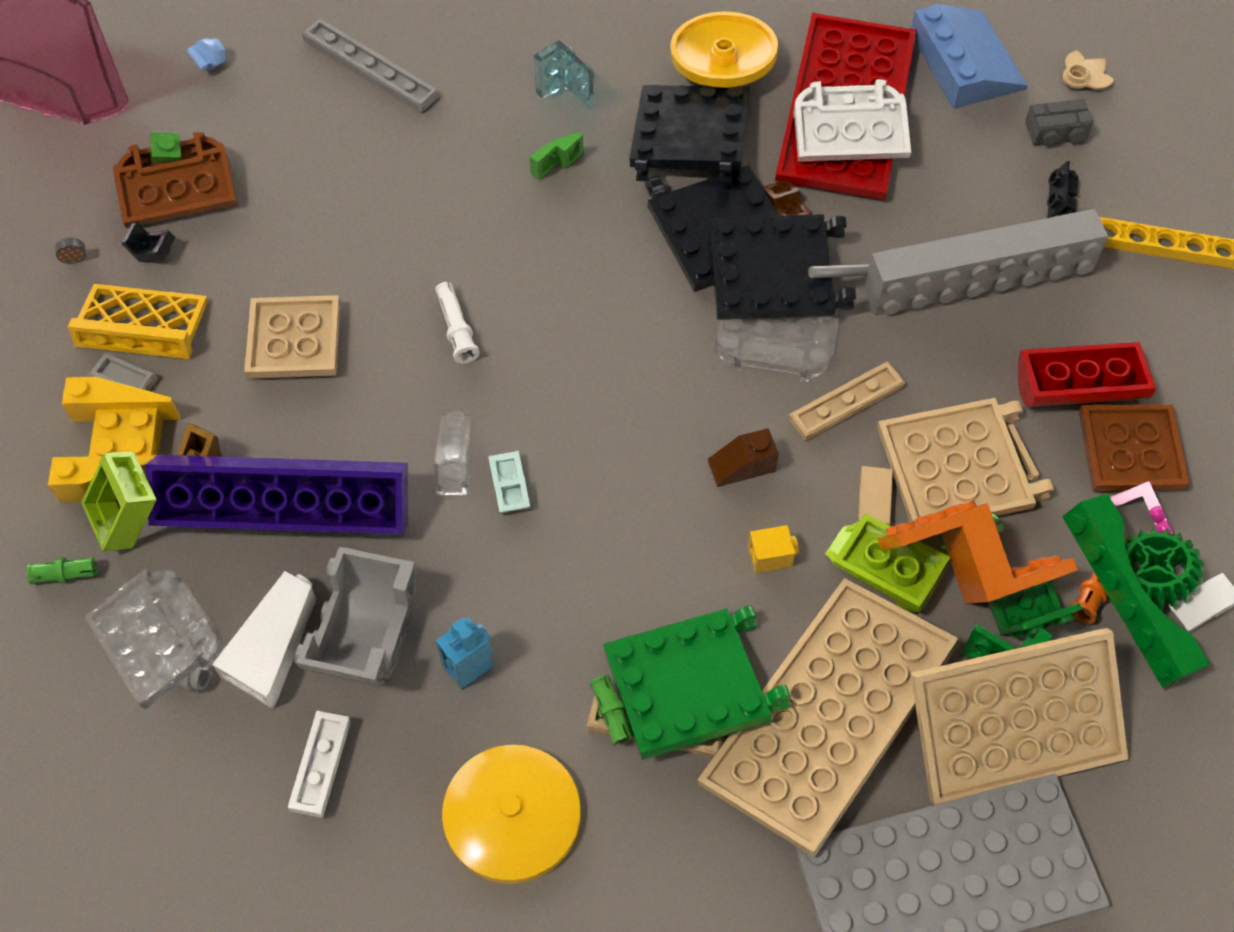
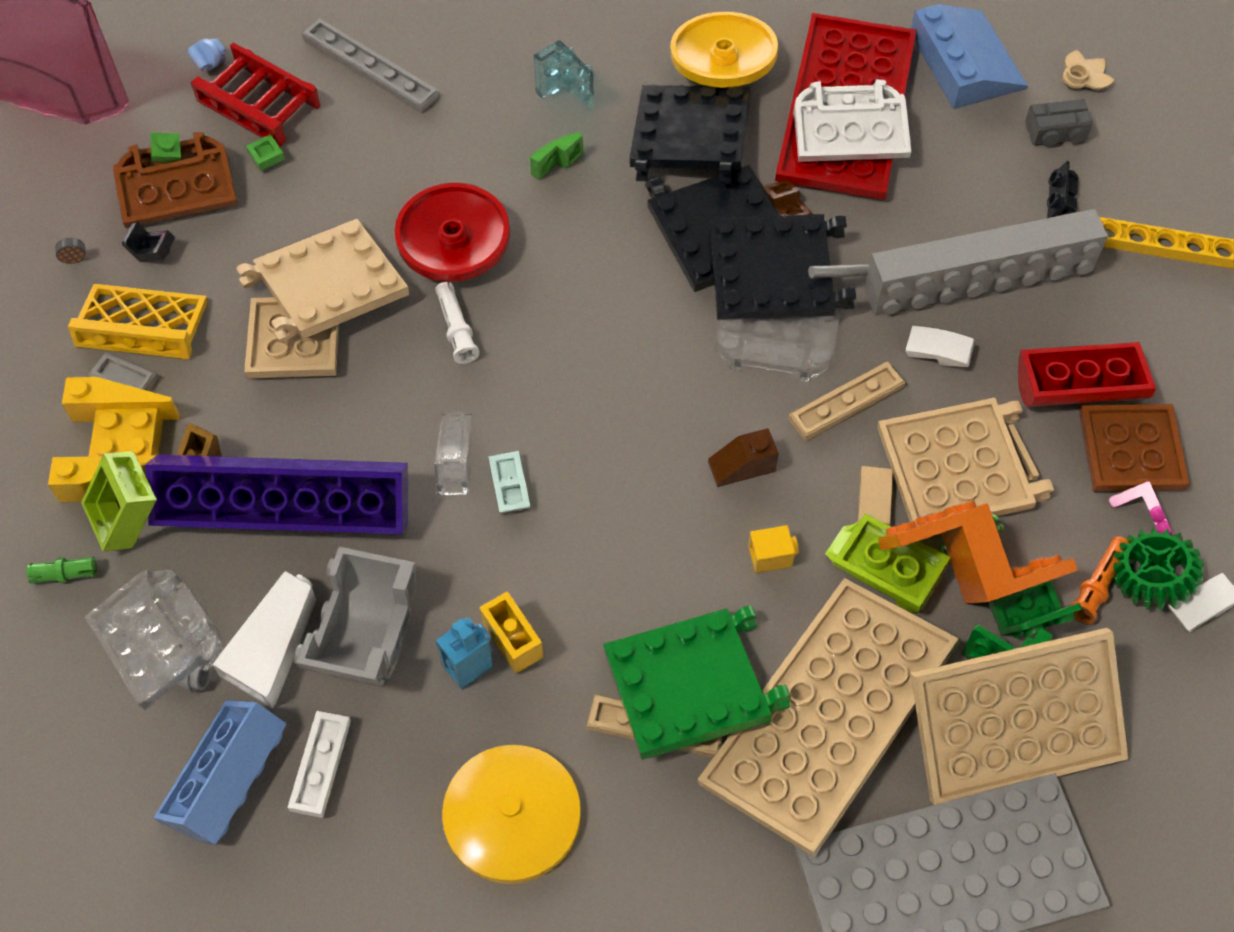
bright green pin [589,675,633,746] -> none
green arch [1062,493,1210,688] -> none
none -> medium blue slope [153,700,287,845]
none -> red fence [191,42,321,147]
none -> tan plate [236,219,409,342]
none -> bright green plate [246,134,285,171]
none -> red dish [394,183,510,282]
none -> yellow brick [479,591,544,674]
none -> white slope [905,326,975,367]

